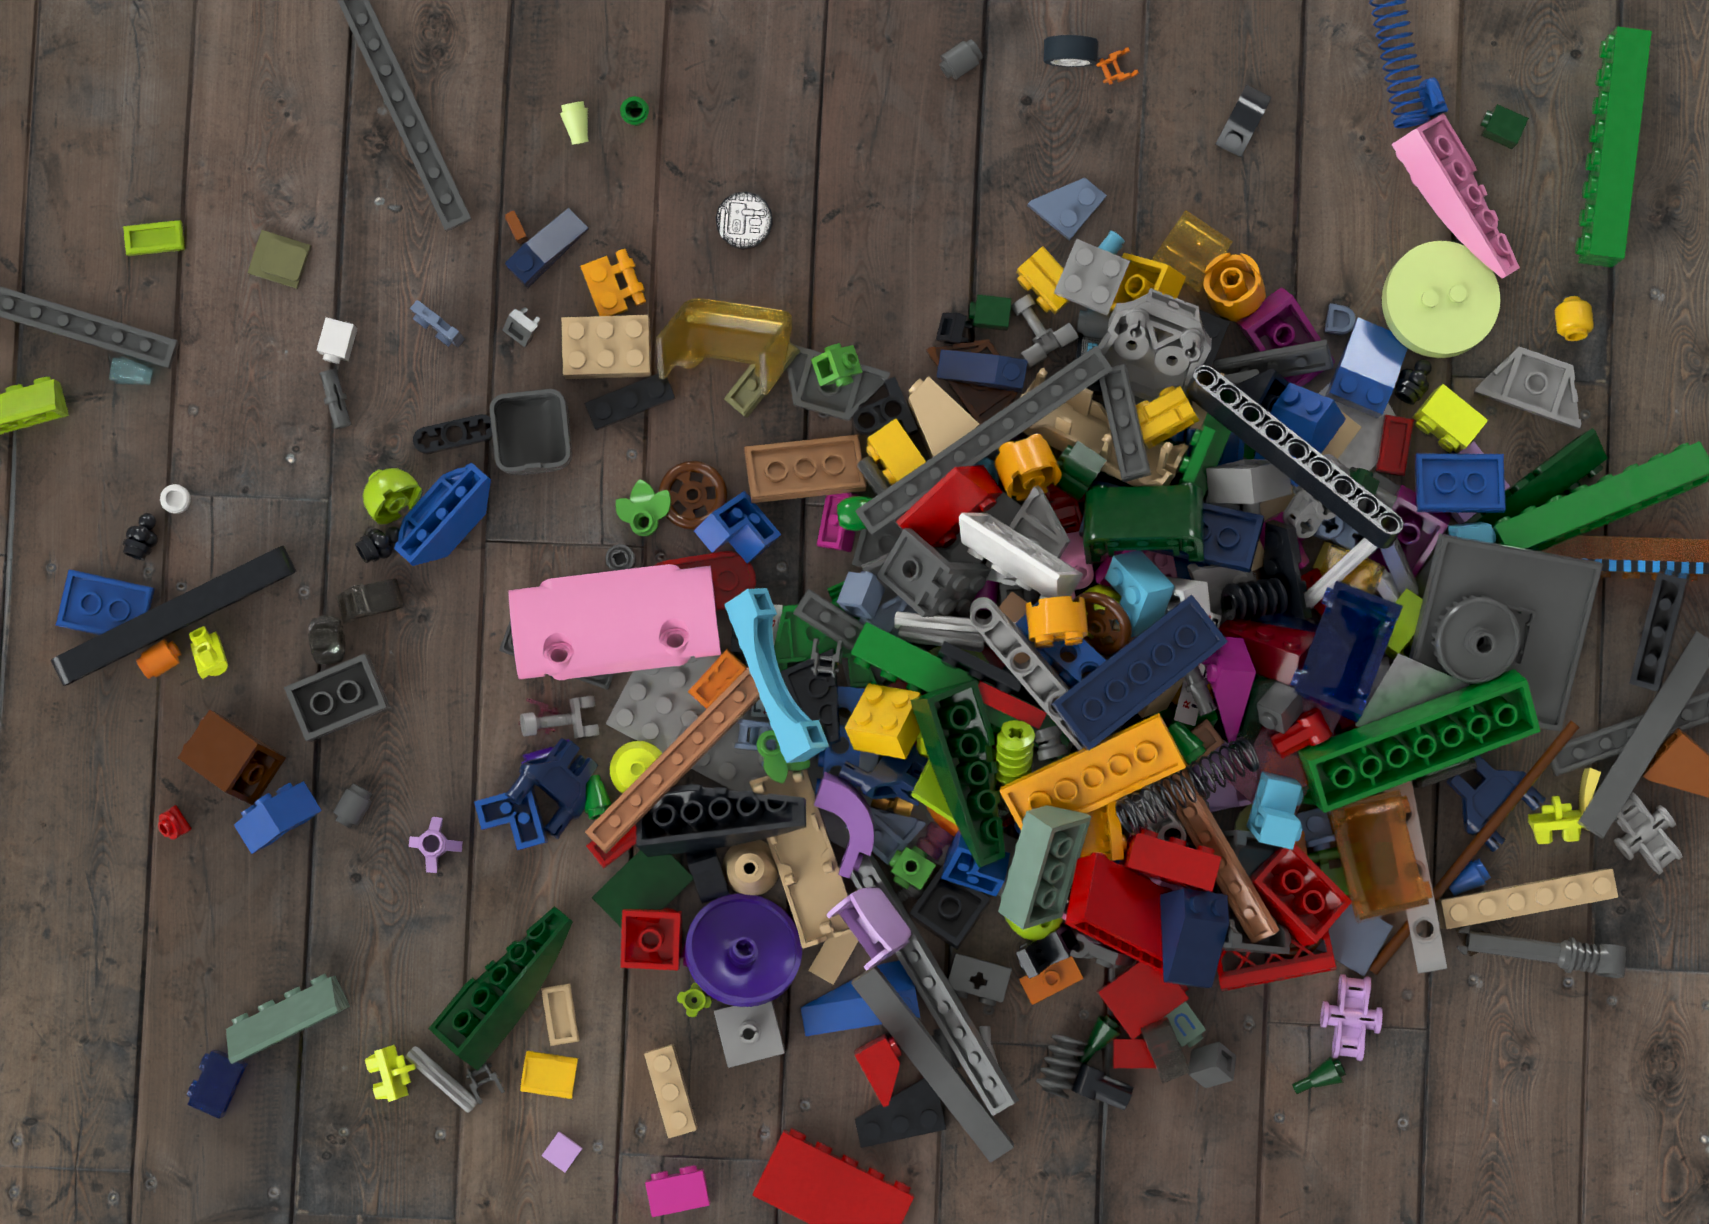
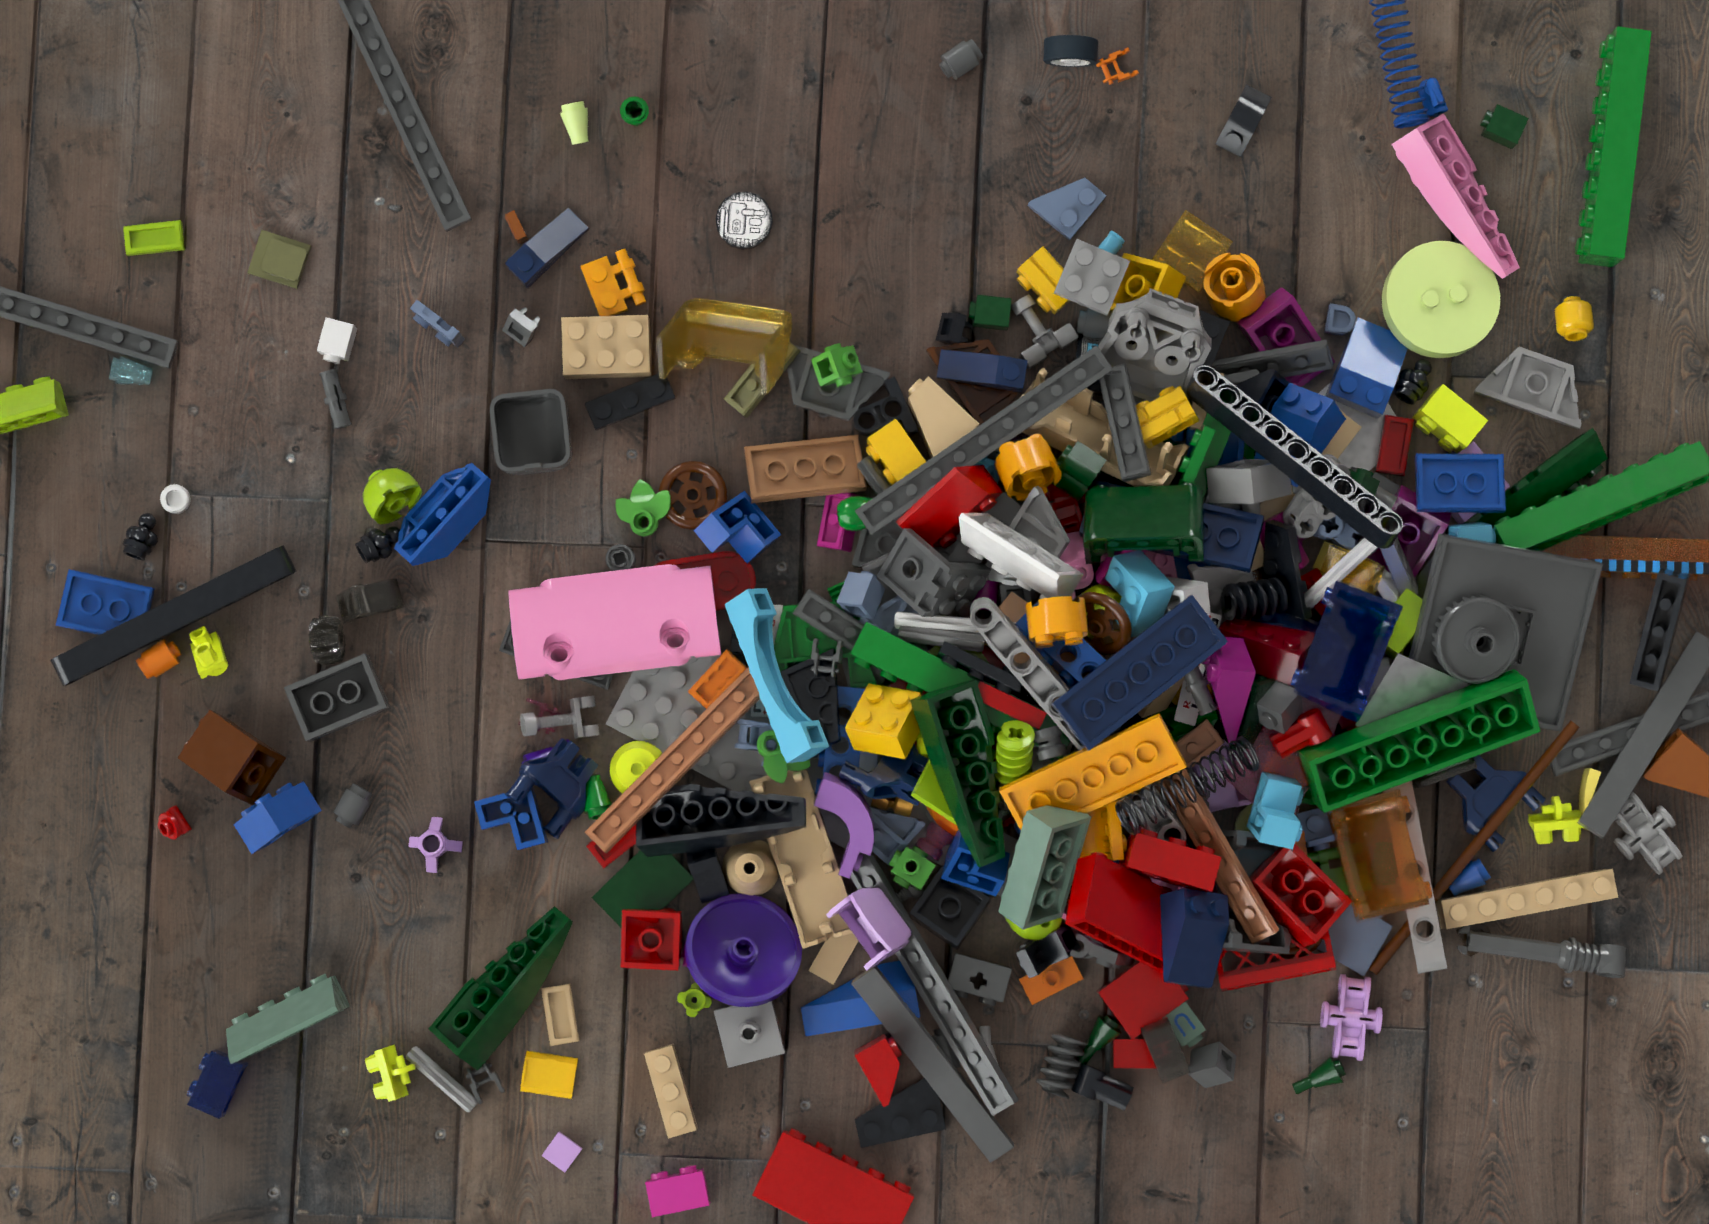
black beam [413,414,493,454] -> none
green cone [1168,720,1207,765] -> none

